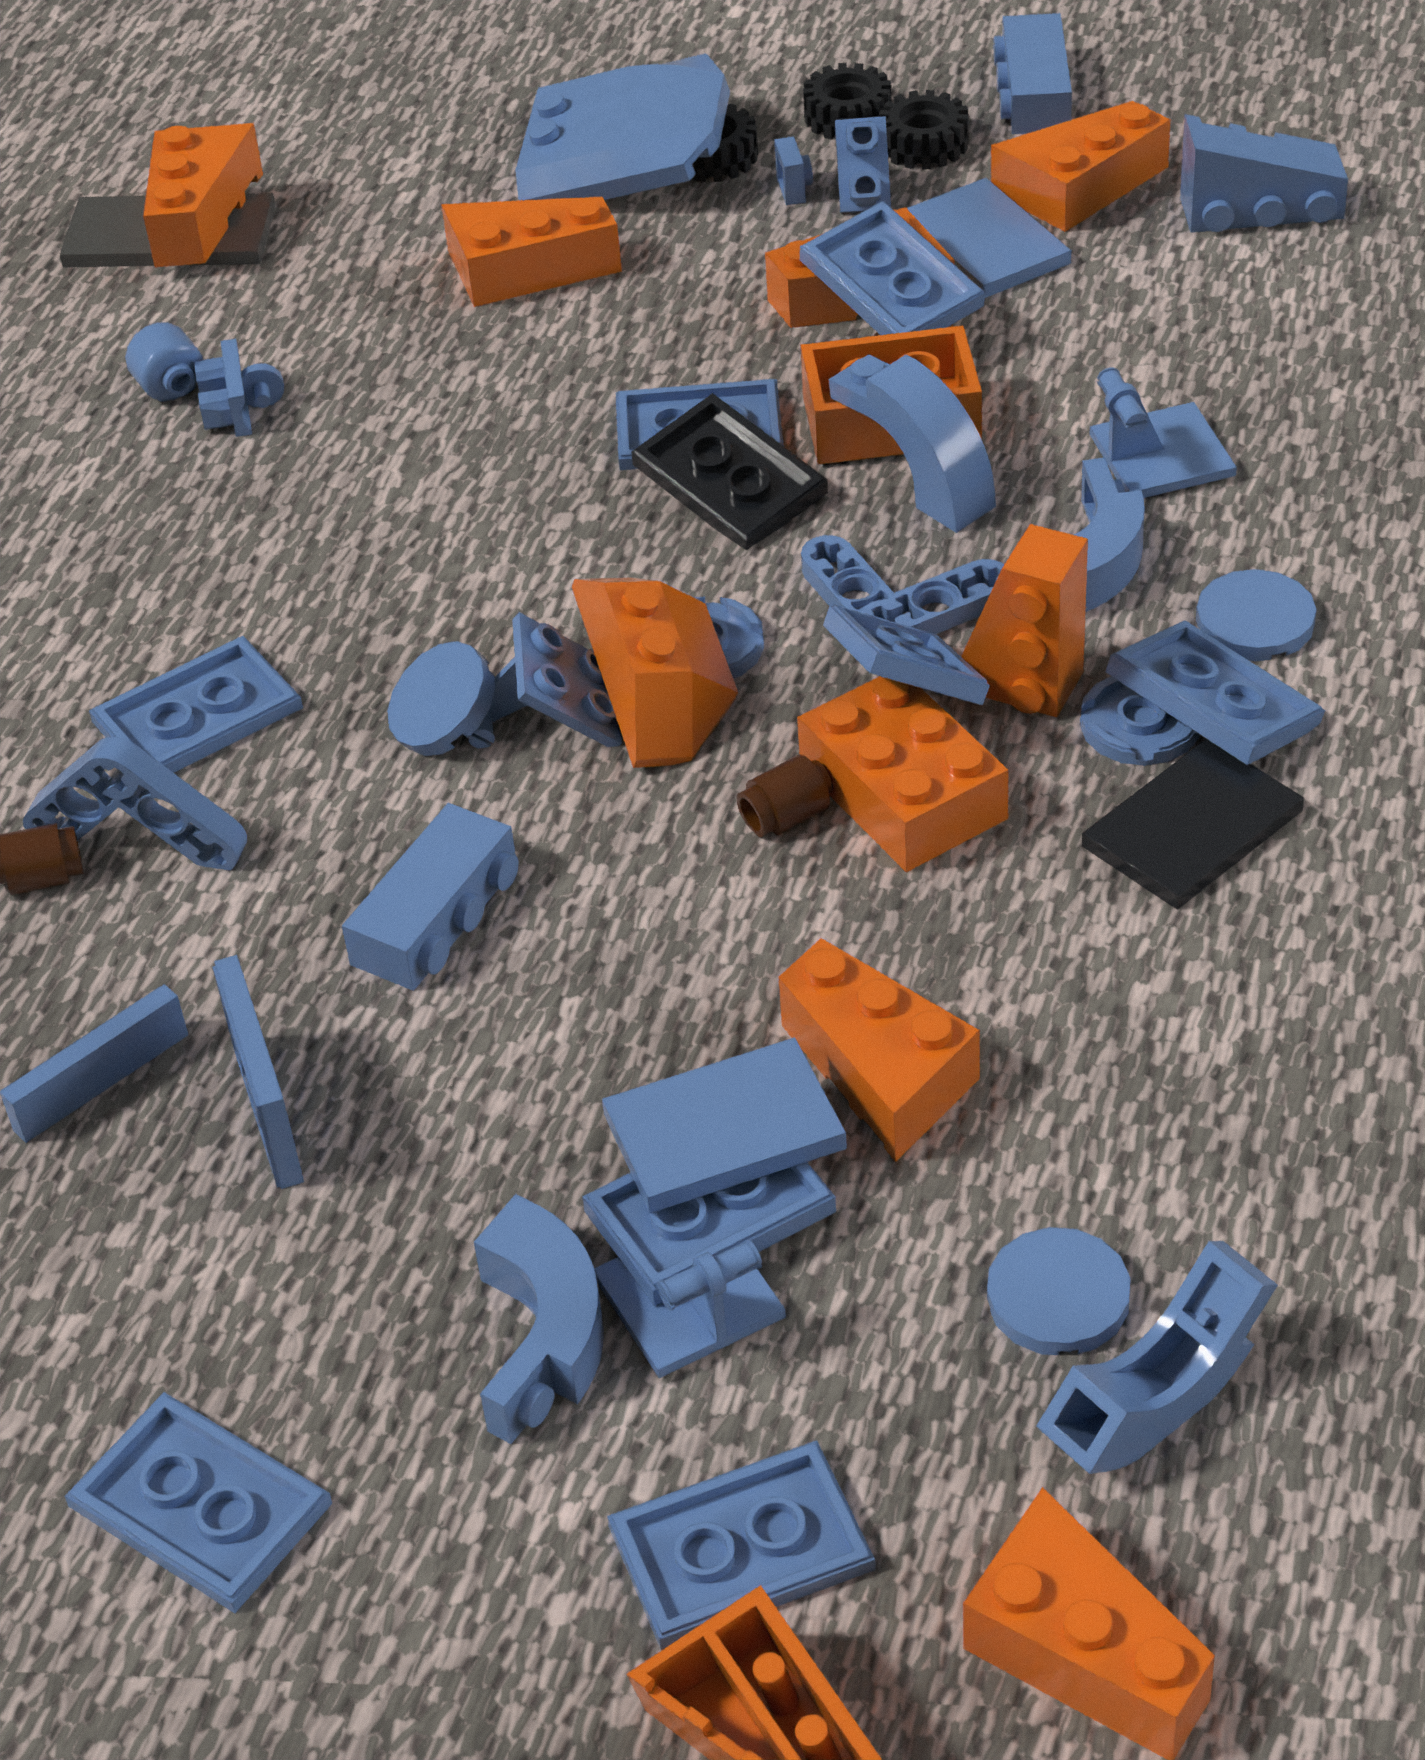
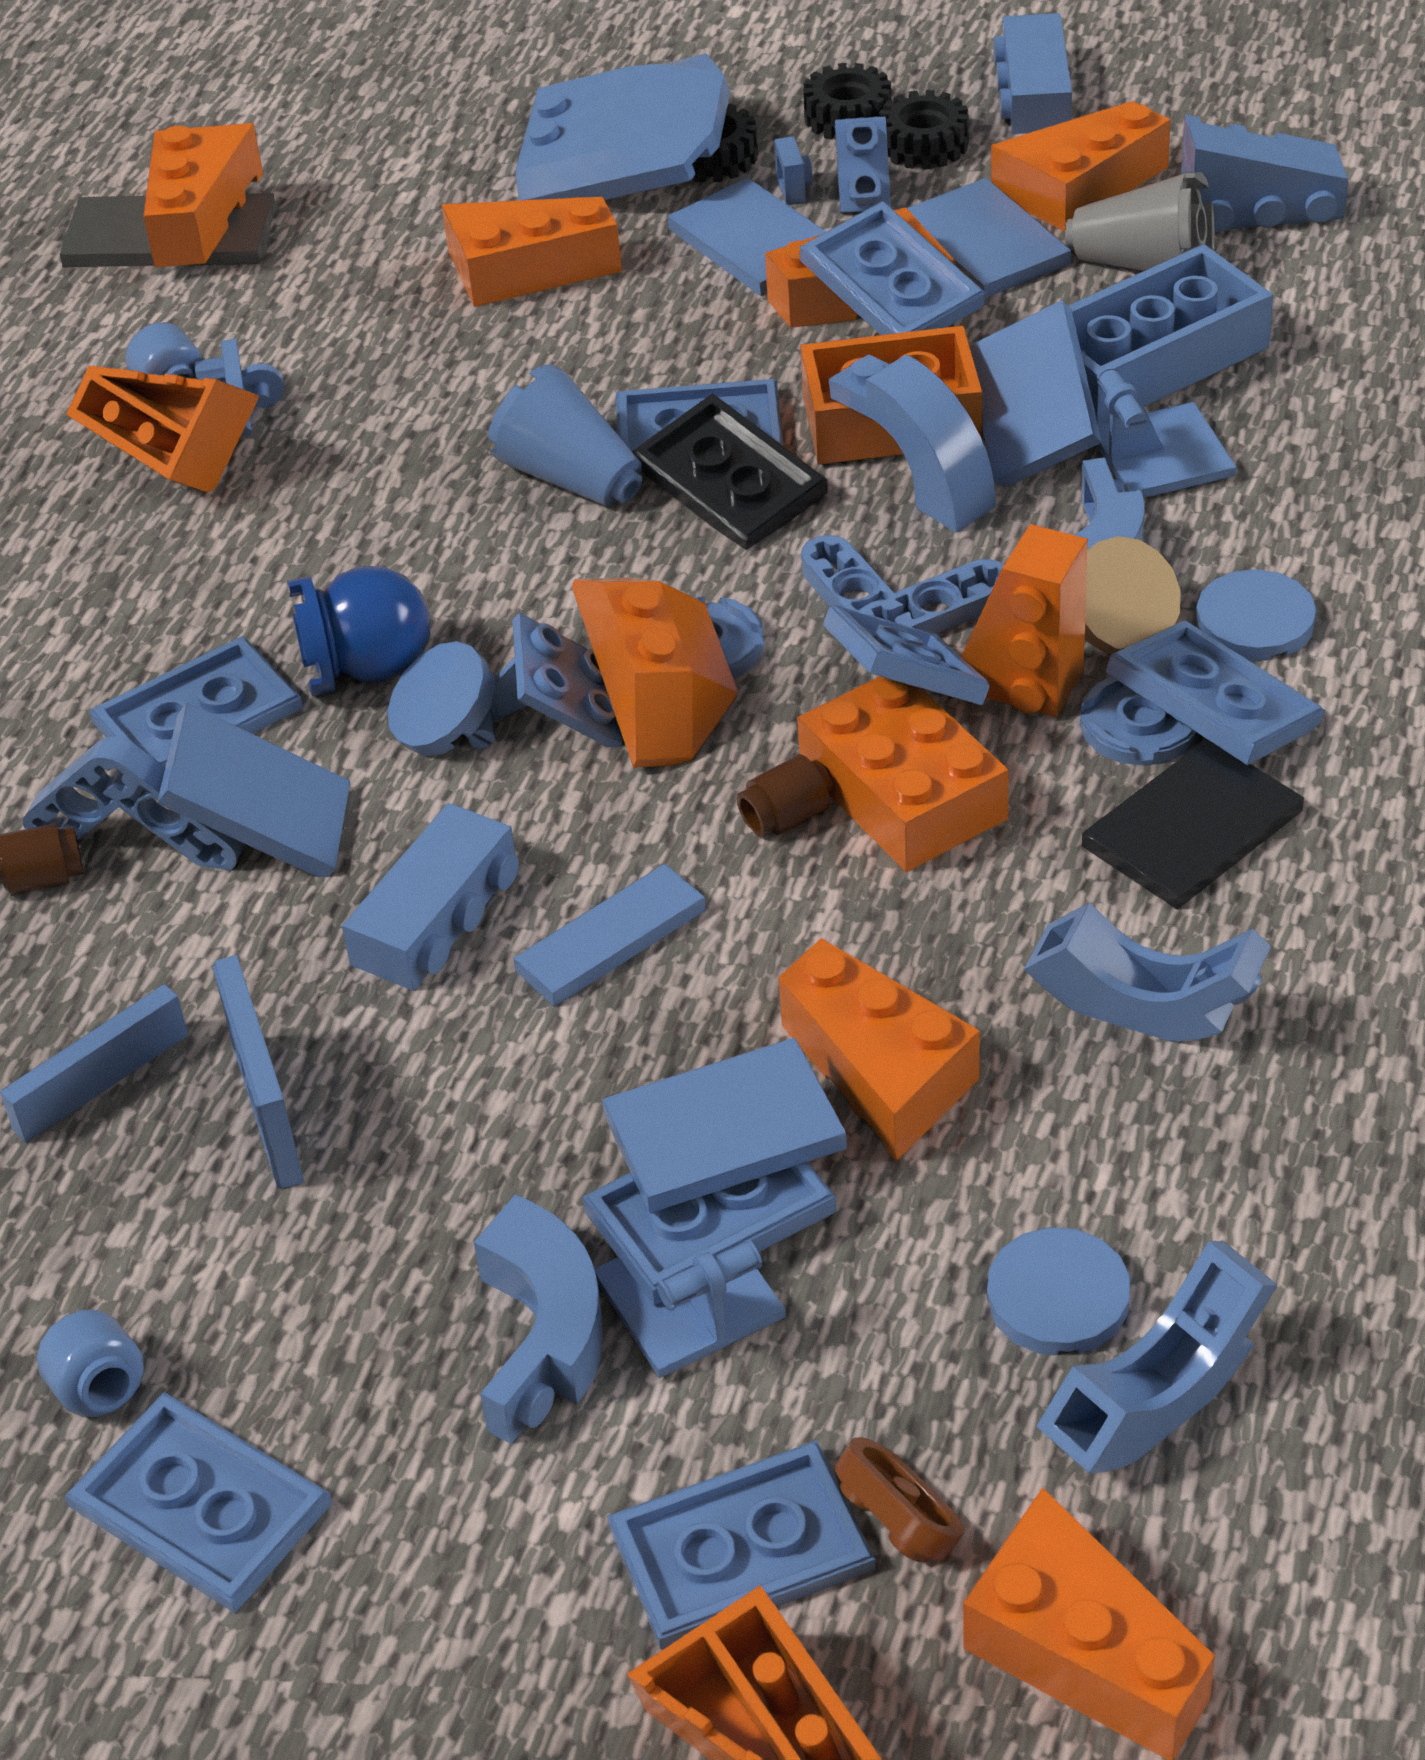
none -> medium blue head [36,1310,144,1417]
none -> orange wedge [66,366,259,493]
none -> medium blue tile [157,703,350,877]
none -> blue tile [287,566,430,696]
none -> medium blue cone [488,364,642,507]
none -> medium blue tile [513,863,706,1007]
none -> medium blue tile [667,177,826,296]
none -> dark orange plate [835,1437,965,1562]
none -> medium blue tile [969,300,1102,486]
none -> medium blue arch [1024,902,1271,1041]
none -> light grey cone [1065,172,1215,271]
none -> medium blue brick [1068,244,1273,424]
none -> tan tile [1085,536,1181,654]

